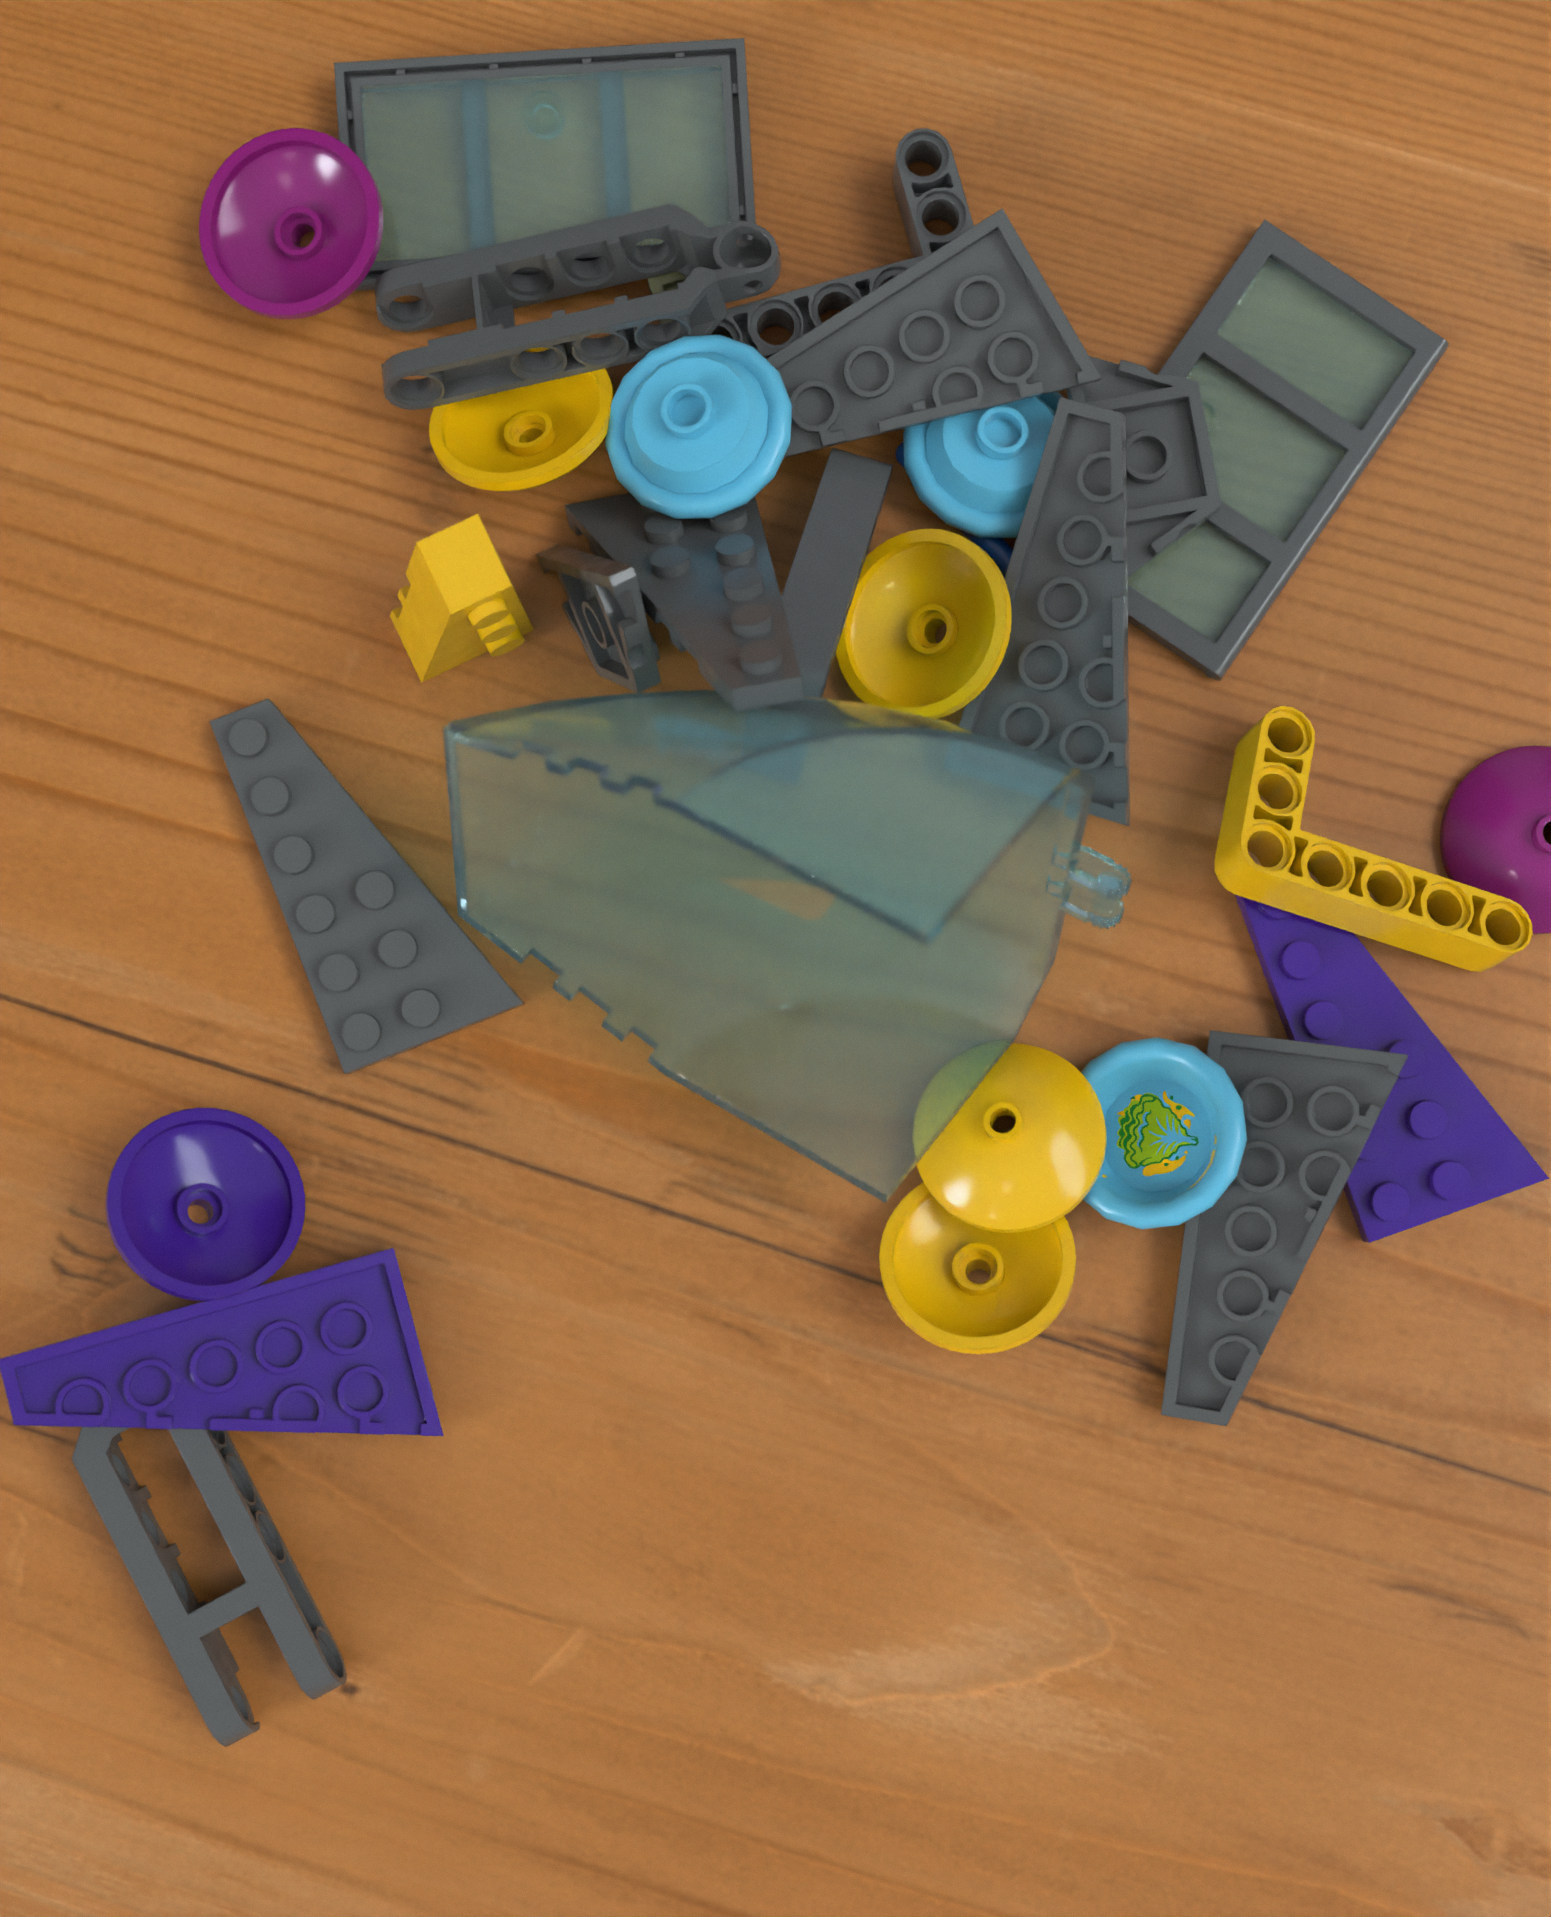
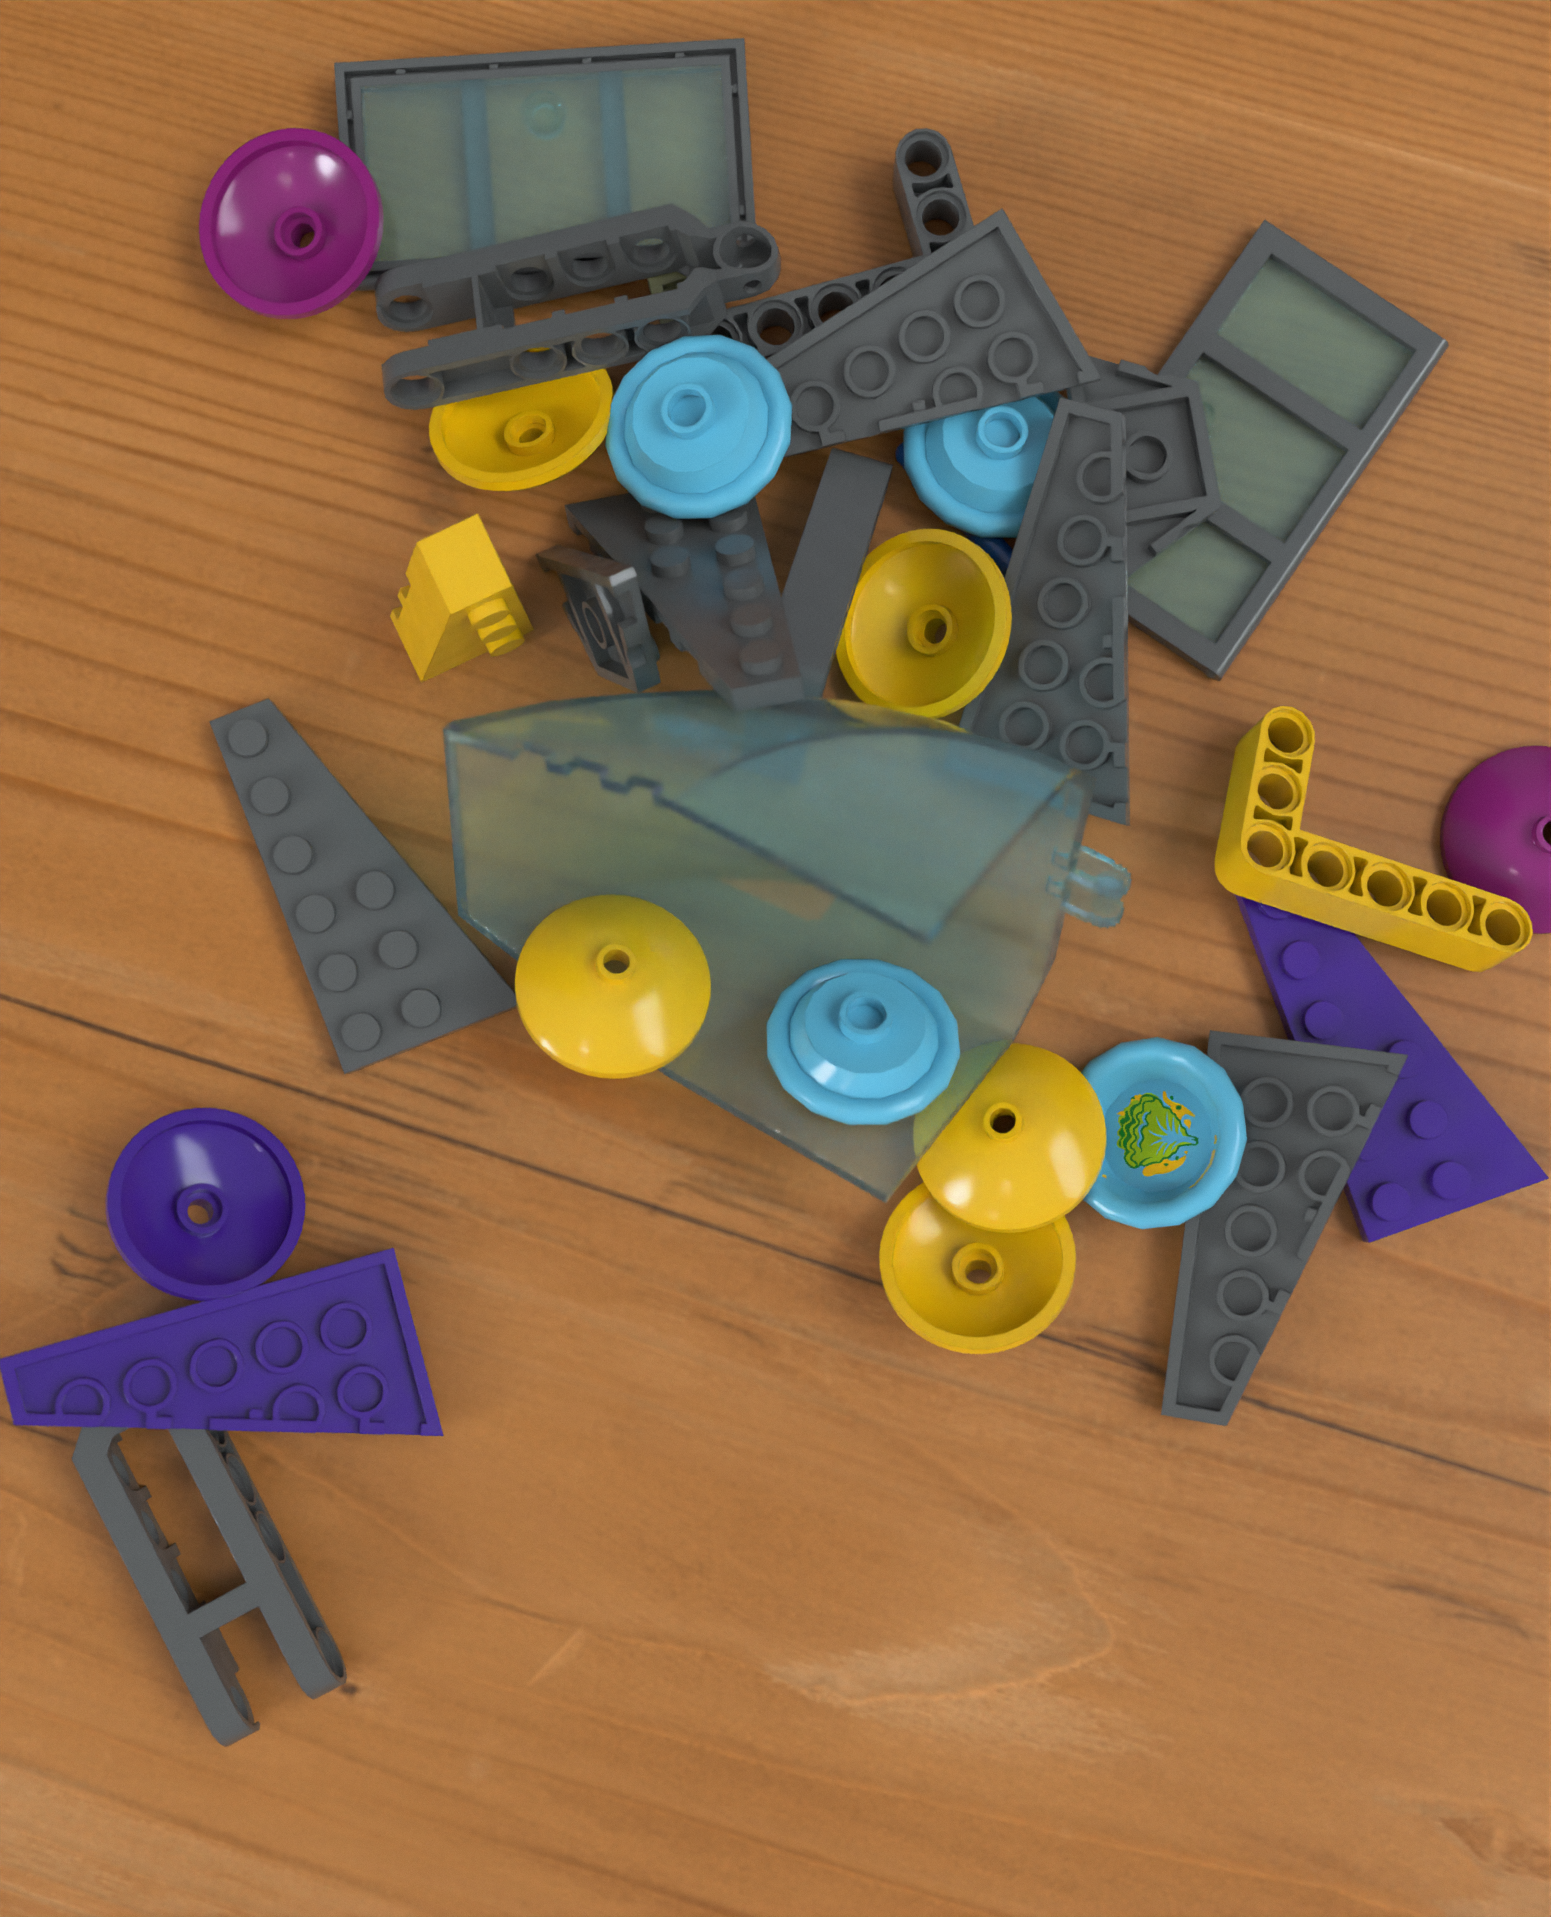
none -> yellow dish [515,894,711,1079]
none -> medium azure piece [766,959,960,1125]

